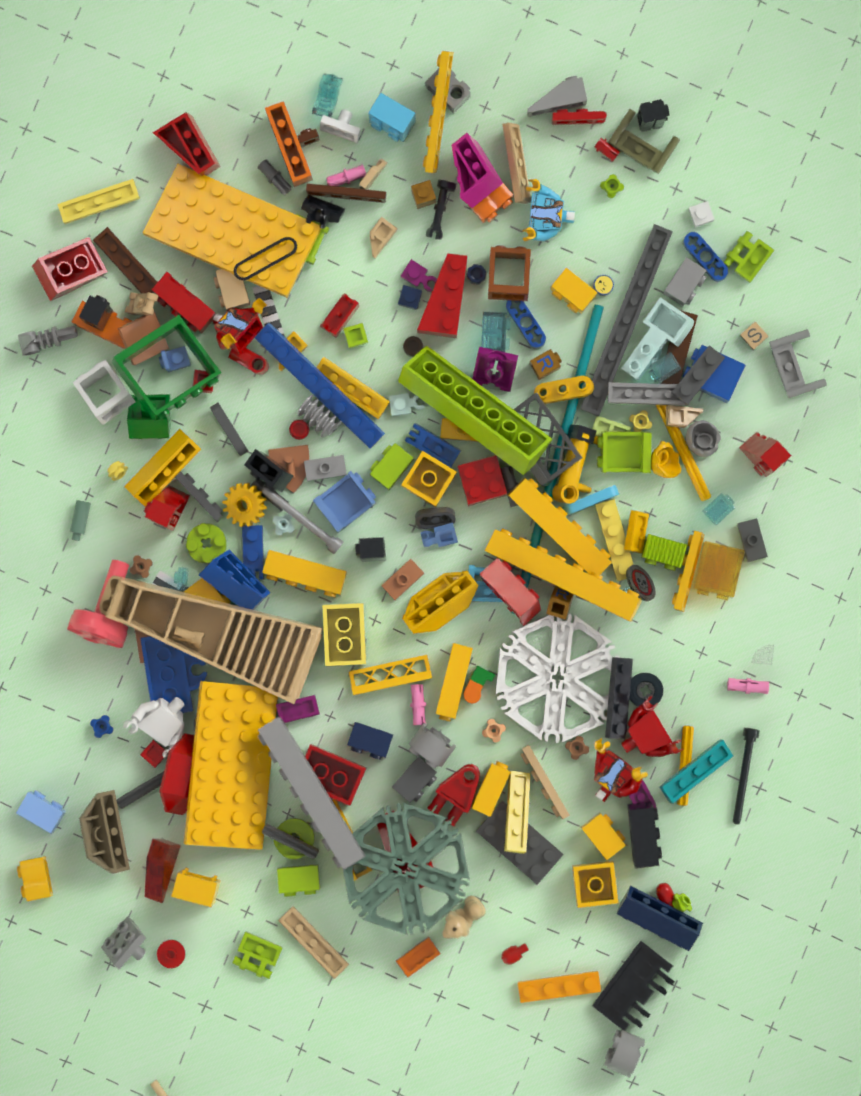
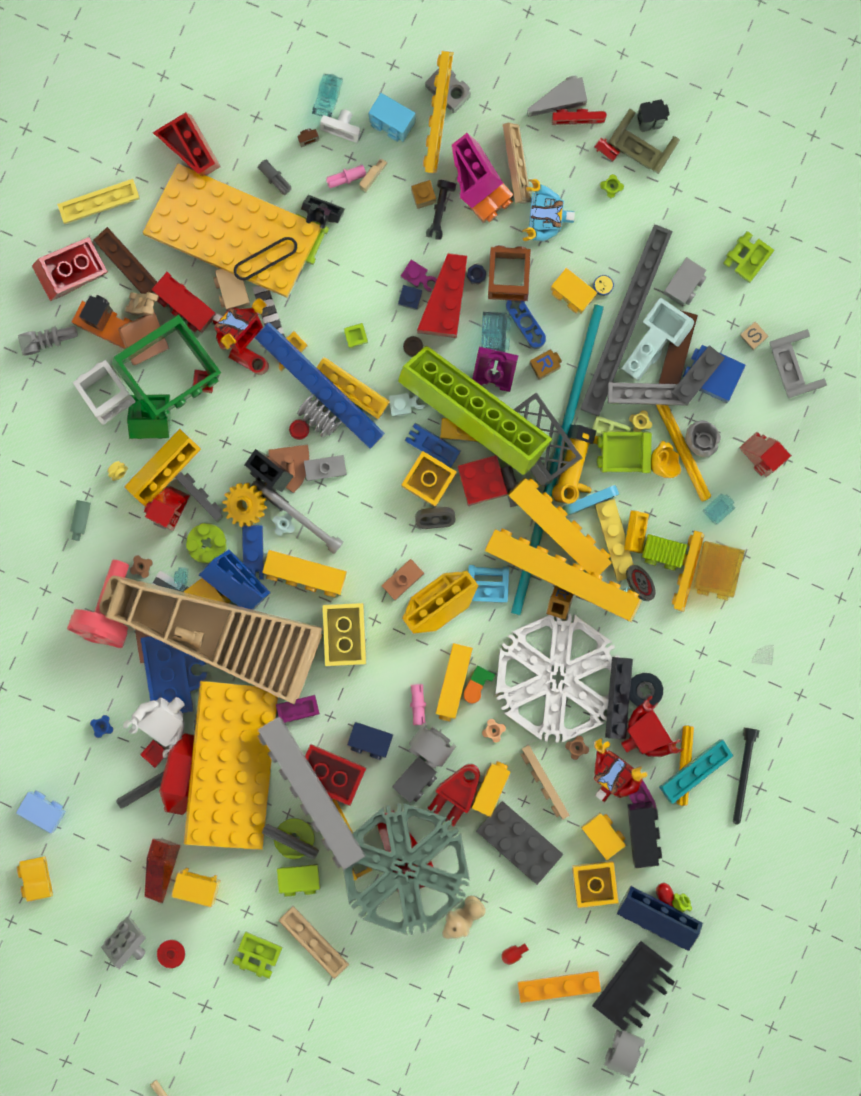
dark tan wedge [79,790,130,874] -> none
medium blue bracket [159,346,191,372] -> none
dark grey beam [210,402,248,456] -> none
orange brick [265,101,313,187] -> none
reddish brown tile [306,183,387,203] -> none
medium blue panel [313,471,376,533] -> none
red hinge [320,293,359,338] -> none
yellow fence [349,655,432,695] -> none
black brick [355,537,386,562] -> none
tan tile [370,217,398,259] -> none
lime brick [370,443,414,490] -> none
orange plate [396,937,441,978] -> none
medium blue plate [420,523,458,547] -> none
wedge [480,558,541,626] -> none
light yellow plate [504,771,531,854] -> none
yellow plate [534,376,594,404] -> none
clear light blue brick [649,352,682,384] -> none
tan tile [666,405,703,428] -> none
blue beam [683,232,728,282] -> none
white plate [688,201,715,227] -> none
bright pink pin [727,678,769,694] -> none
dark grey plate [737,518,768,562] -> none

